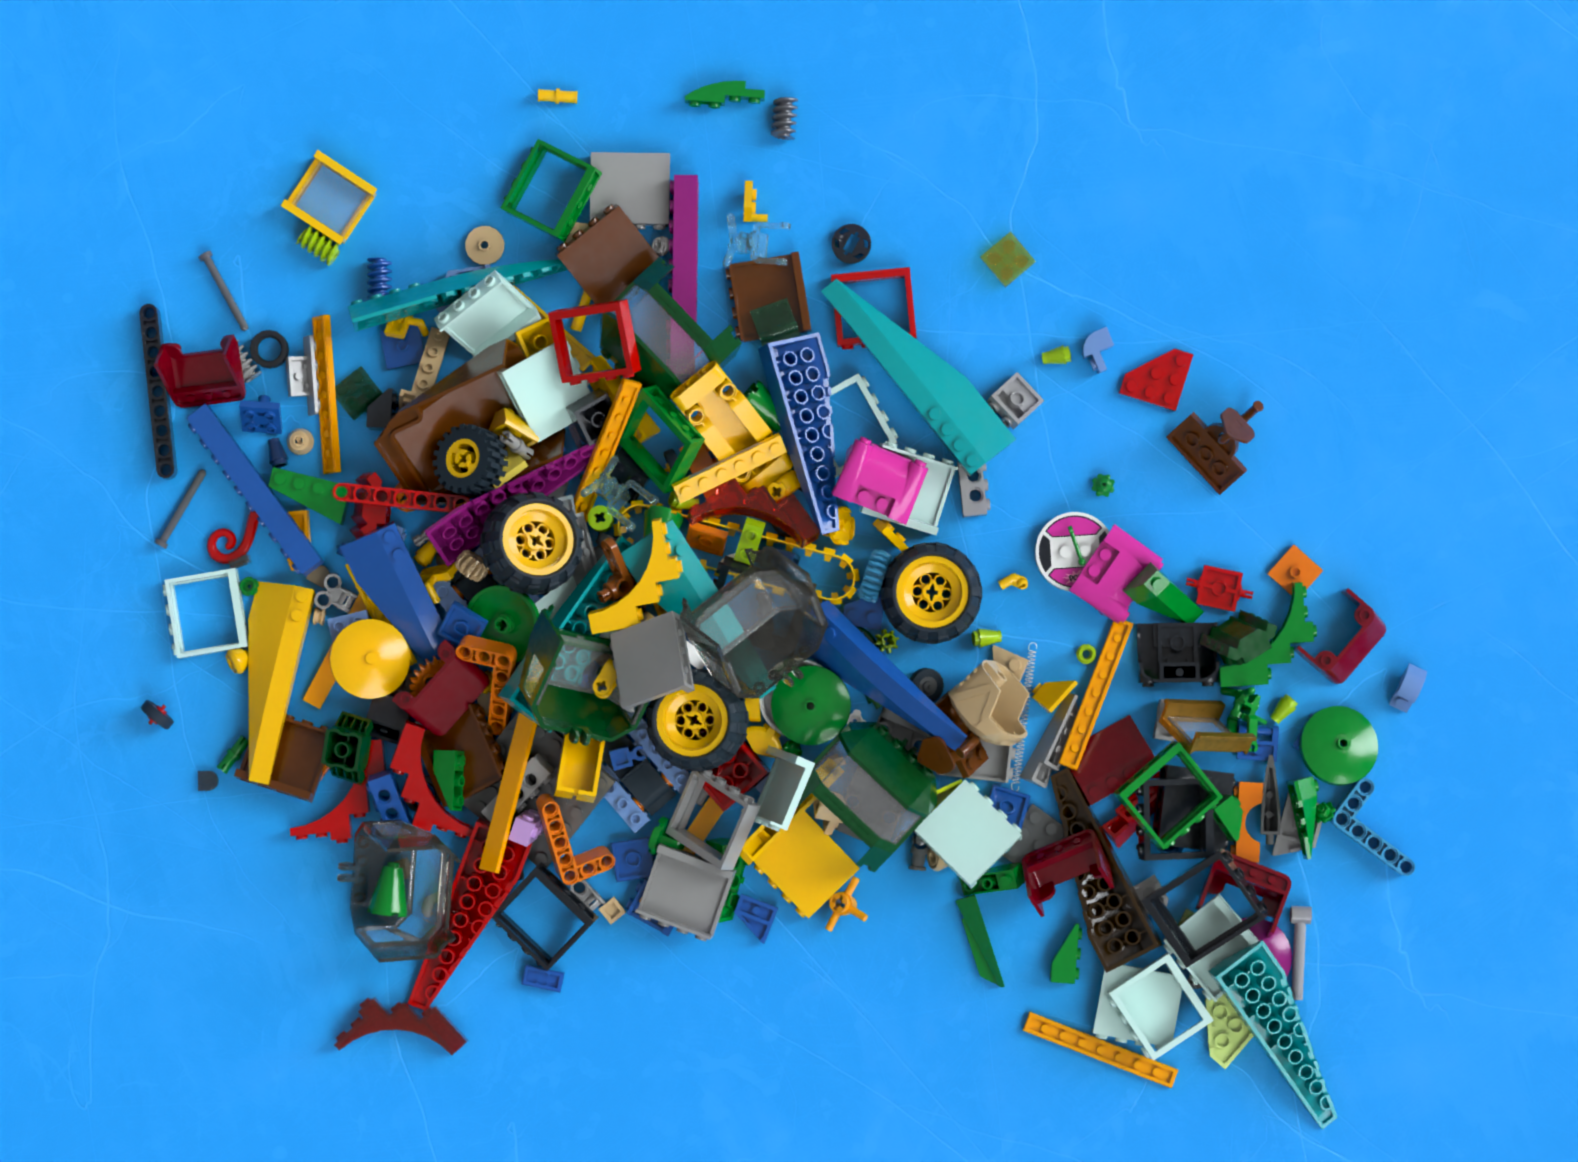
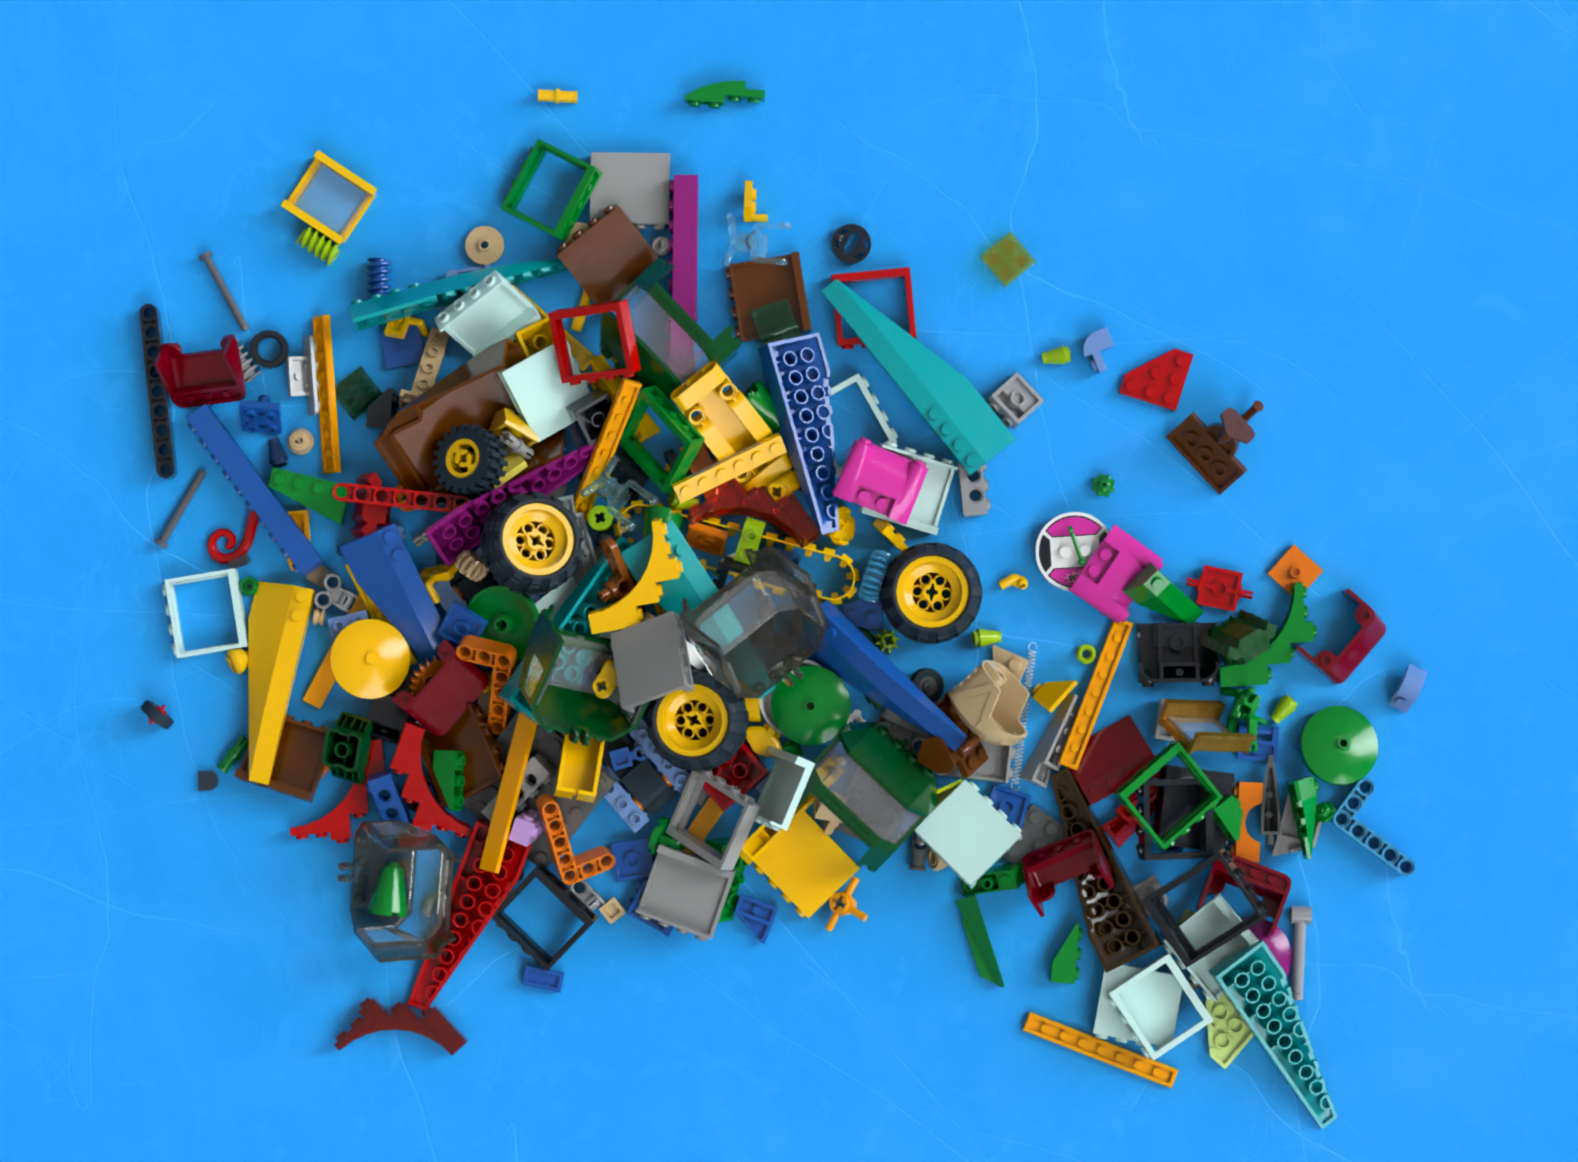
yellow cone [413,541,436,567] -> none
dark grey piece [771,97,798,140] -> none

